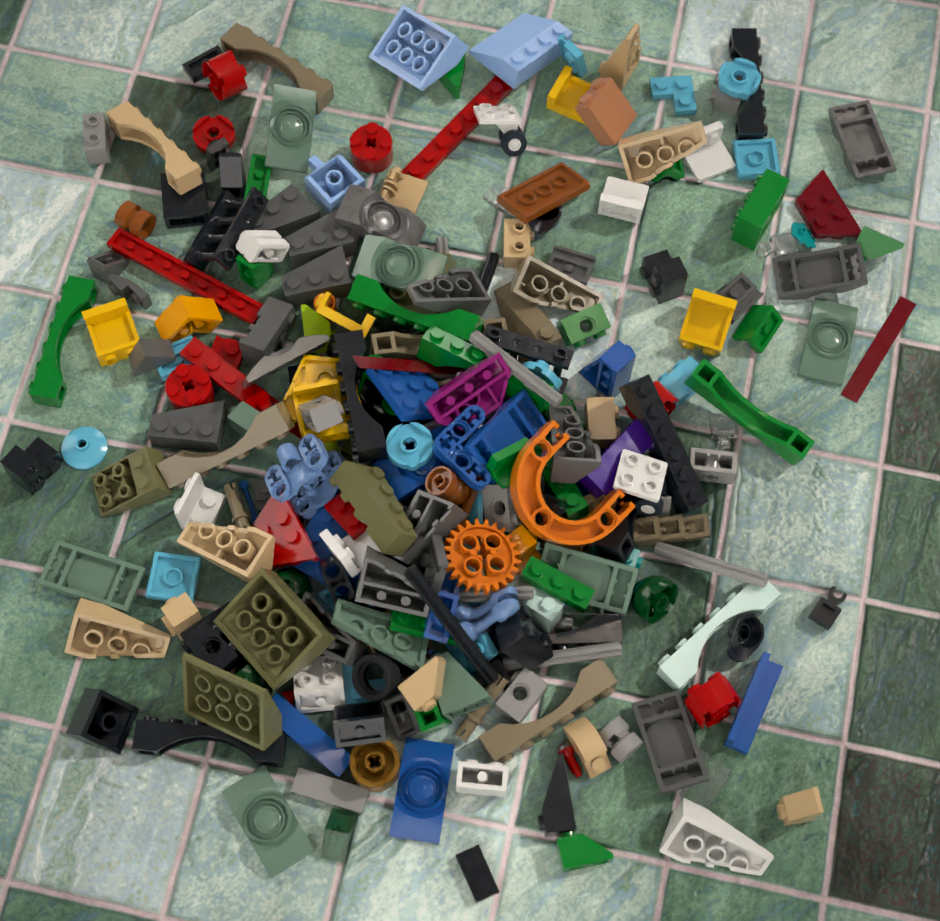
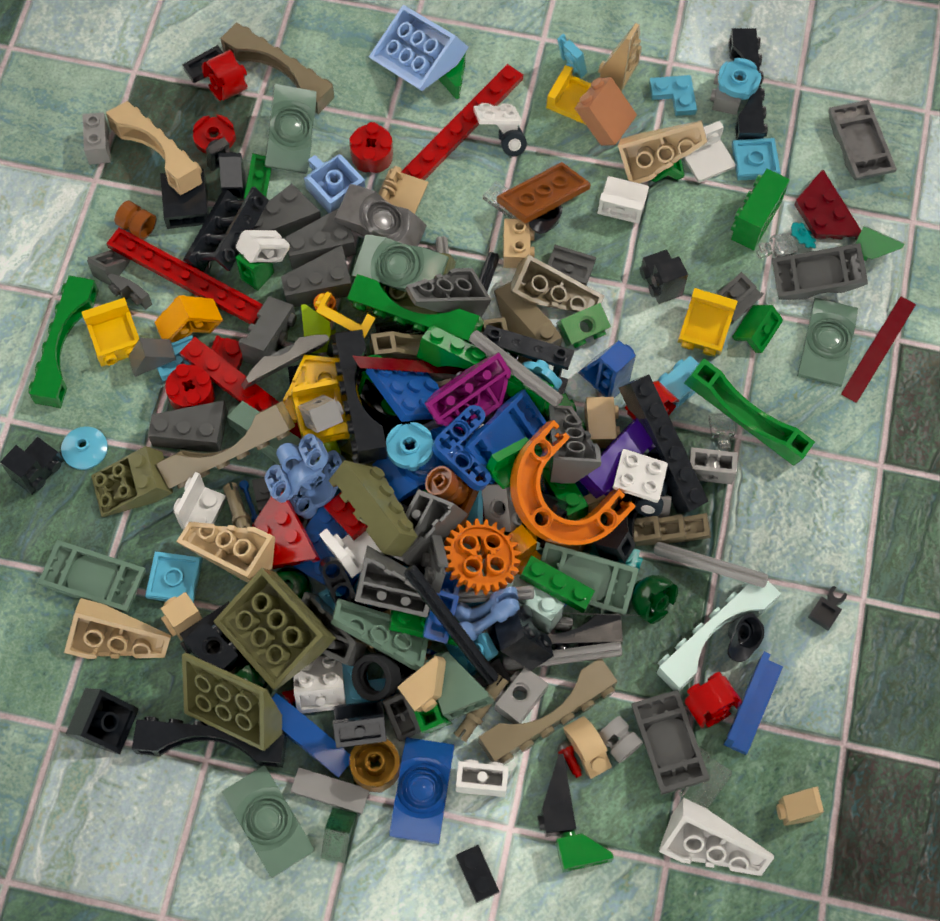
light blue slope [469,13,573,89] -> none

